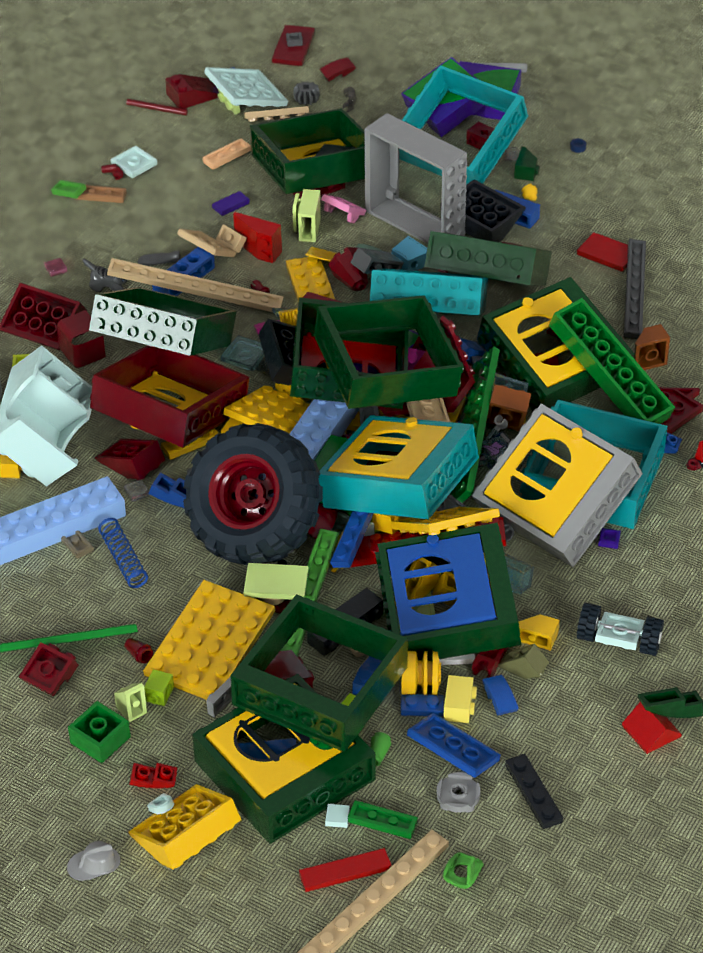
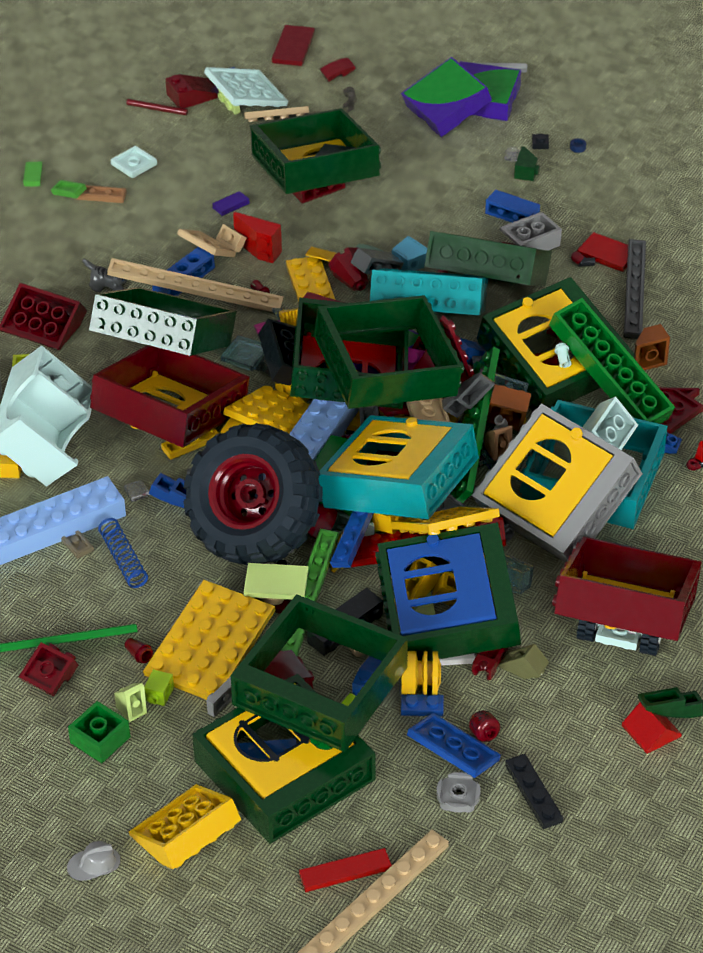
clear pink tile [44,258,67,277] -> none
dark red piece [56,310,106,368] -> none
dark red slope [95,438,165,480] -> none
dark red arm [101,164,124,180] -> none
red slope [129,763,178,788] -> none
dark grey piece [138,250,181,266] -> none
light aqua tile [147,793,174,814] -> none
light nougat plate [202,138,251,170] -> none
dark grey tile [286,32,303,47] -> none
dark grey gear [293,81,320,106] -> none
yellowish green brick [293,189,321,242] -> none
bright pink piece [321,194,366,224] -> none
light aqua tile [325,804,350,828] -> none
green plate [348,800,418,839] -> none
light grey door [365,113,467,244] -> none
bright green cone [370,732,392,766] -> none
teal door [399,65,528,185] -> none
bright green piece [443,852,484,889] -> none
light yellow brick [444,675,477,723] -> none
black slope [465,179,526,242] -> none
dark red brick [466,121,494,150] -> none
blue slope [482,675,519,716] -> none
yellow slope [519,614,560,651] -> none
yellow plate [521,183,538,201] -> none
dark purple tile [598,528,621,549] -> none
none -> bright green tile [23,162,43,186]
none -> dark grey slope [442,372,495,418]
none -> dark red head [469,710,500,742]
none -> medium nougat slope [484,425,513,461]
none -> light grey slope [500,212,562,251]
none -> black plate [532,134,549,149]
none -> dark red door [552,536,702,641]
none -> light aqua pin [554,343,572,368]
none -> arm [571,251,595,267]
none -> light aqua slope [583,396,638,450]

